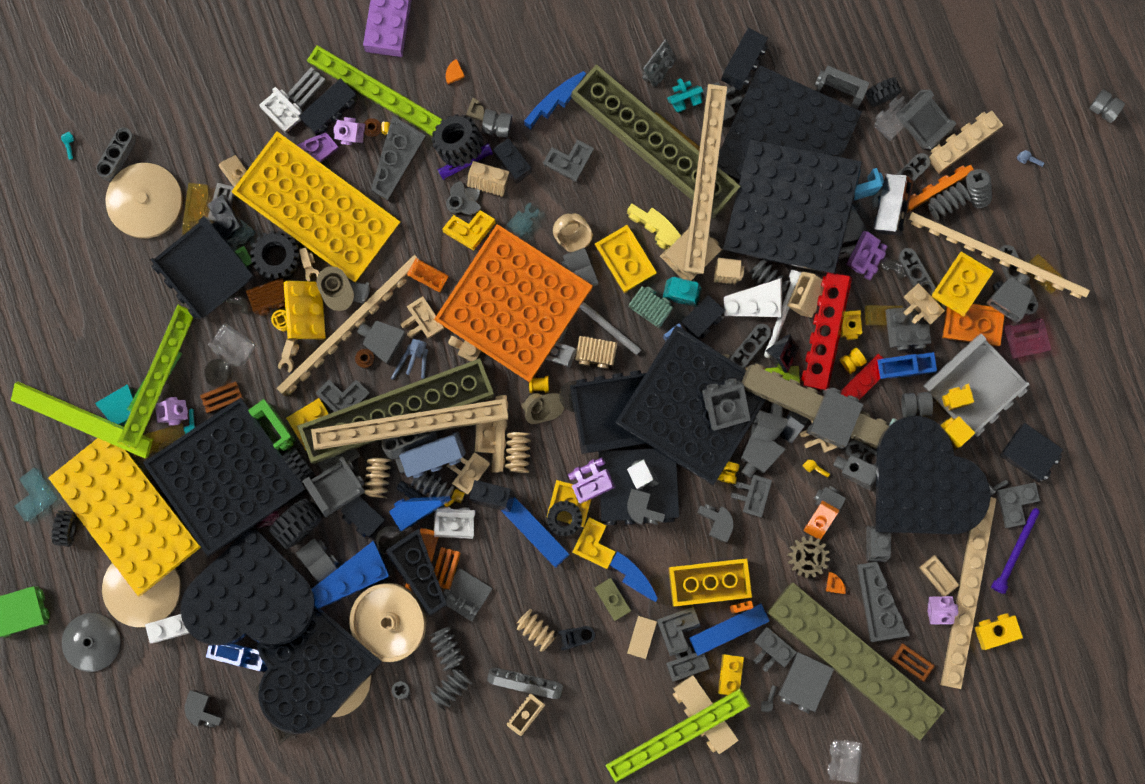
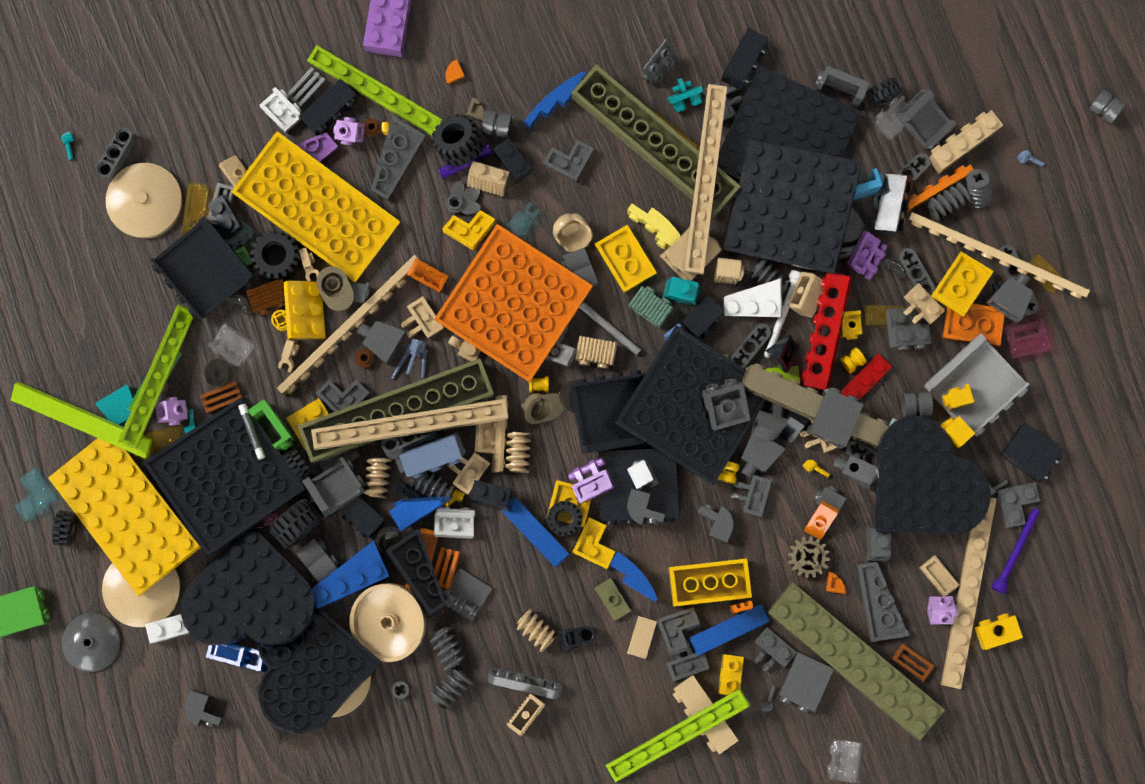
blue slope [877,352,937,379] -> none
none -> dark grey bar [238,404,265,459]

